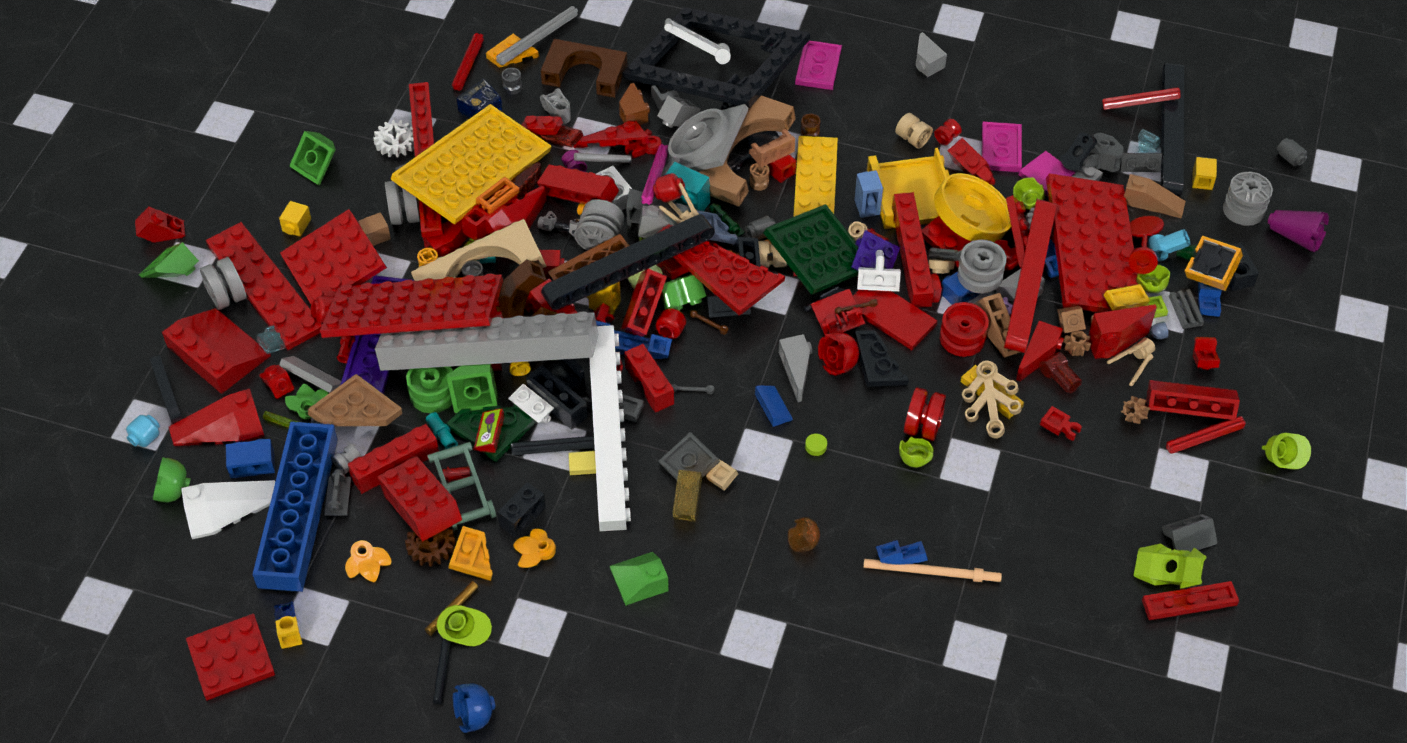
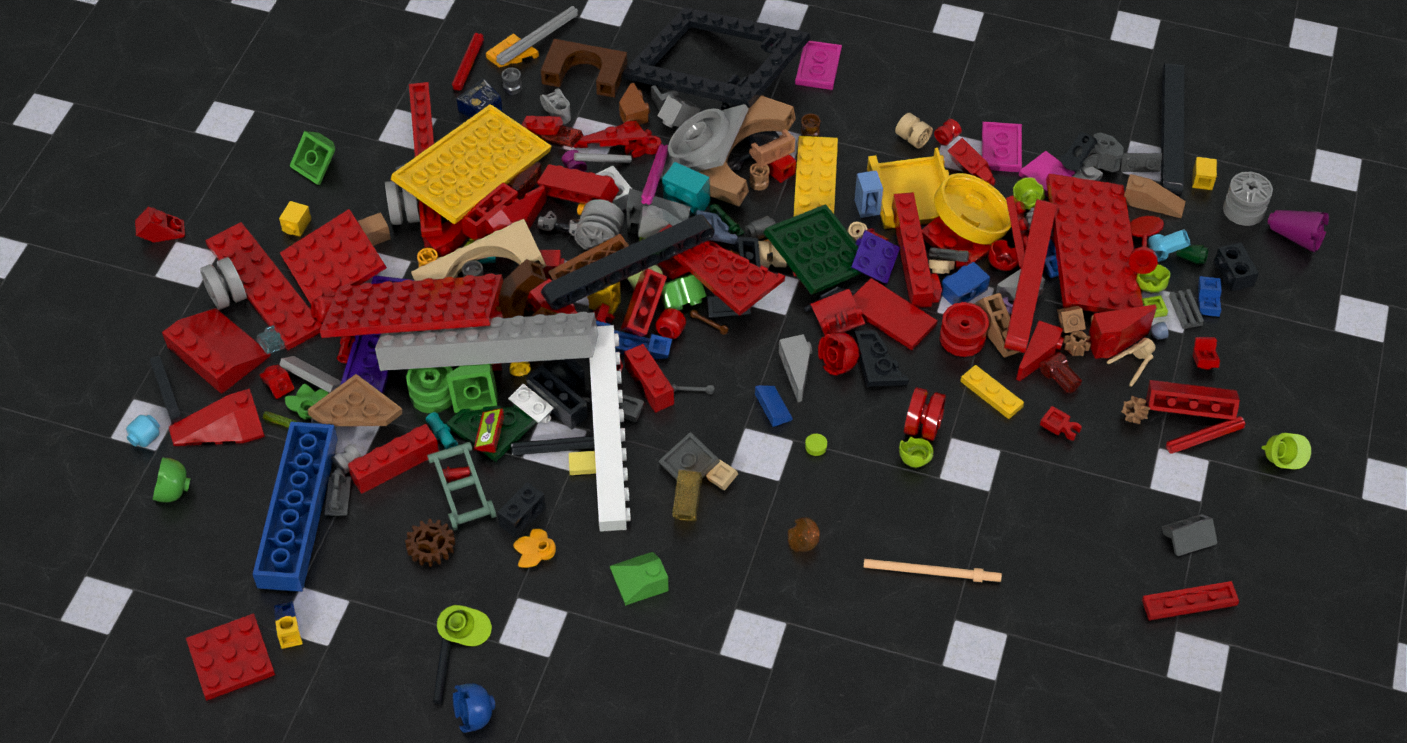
bright green slope [139,242,199,278] -> none
white wedge [181,480,275,539] -> none
blue brick [226,439,275,478] -> none
light orange plate [345,540,391,583] -> none
white gear [373,120,414,157] -> none
red brick [377,456,462,542] -> none
pearl gold bar [425,581,479,636] -> none
light orange wing [449,526,493,581] -> none
orange tile [476,176,519,214] -> none
red head [653,173,685,203] -> none
tan plant [659,183,699,223] -> none
white piece [664,18,730,64] -> none
reddish brown hinge [835,299,878,315] -> none
white plate [857,250,901,291] -> none
blue slope [876,540,928,565] -> none
light grey slope [916,32,947,77] -> none
light grey wheel [957,240,1007,294] -> none
tan plant [962,361,1022,438] -> none
red axle [1102,87,1181,110] -> none
yellow tile [1104,284,1150,311] -> none
lime piece [1134,544,1206,589] -> none
clear light blue tile [1138,129,1160,153] -> none
piece [1185,236,1243,291] -> none
dark grey brick [1277,138,1307,166] -> none

